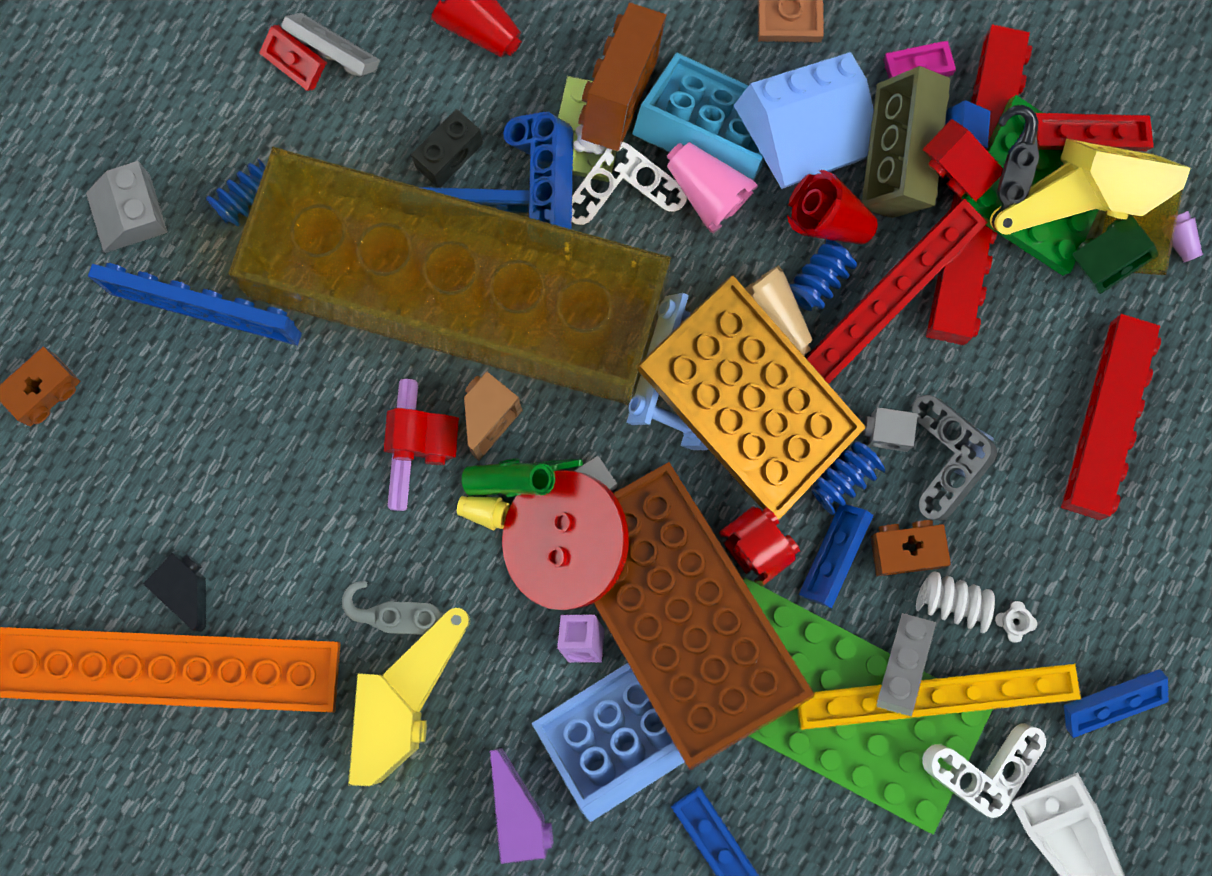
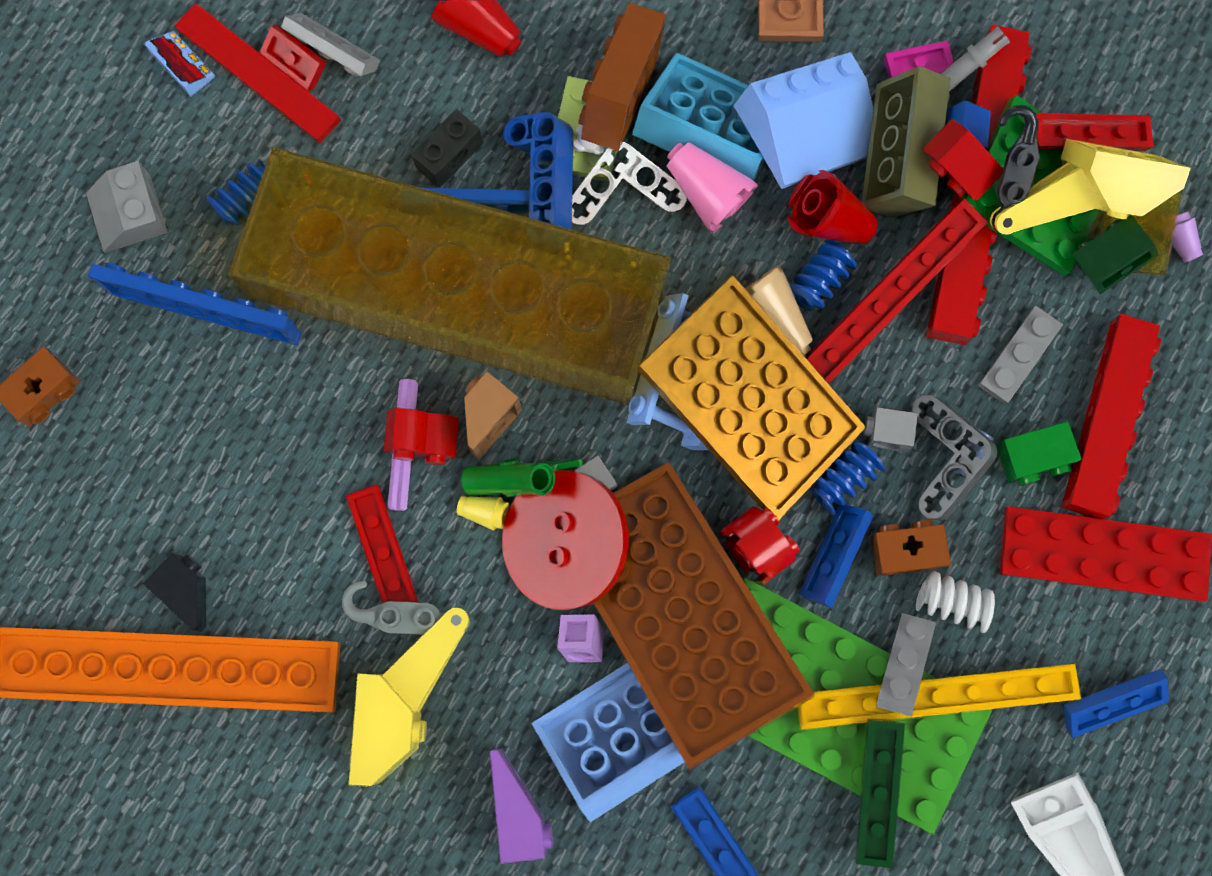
white beam [923,724,1046,818] -> none
white plate [995,601,1037,643] -> none
none -> slope [144,31,215,97]
none -> red tile [175,3,341,144]
none -> red tile [346,484,419,604]
none -> dark green plate [855,718,905,869]
none -> light grey pin [941,26,1010,91]
none -> light grey plate [978,306,1063,405]
none -> green brick [996,422,1082,486]
none -> red plate [999,506,1212,602]

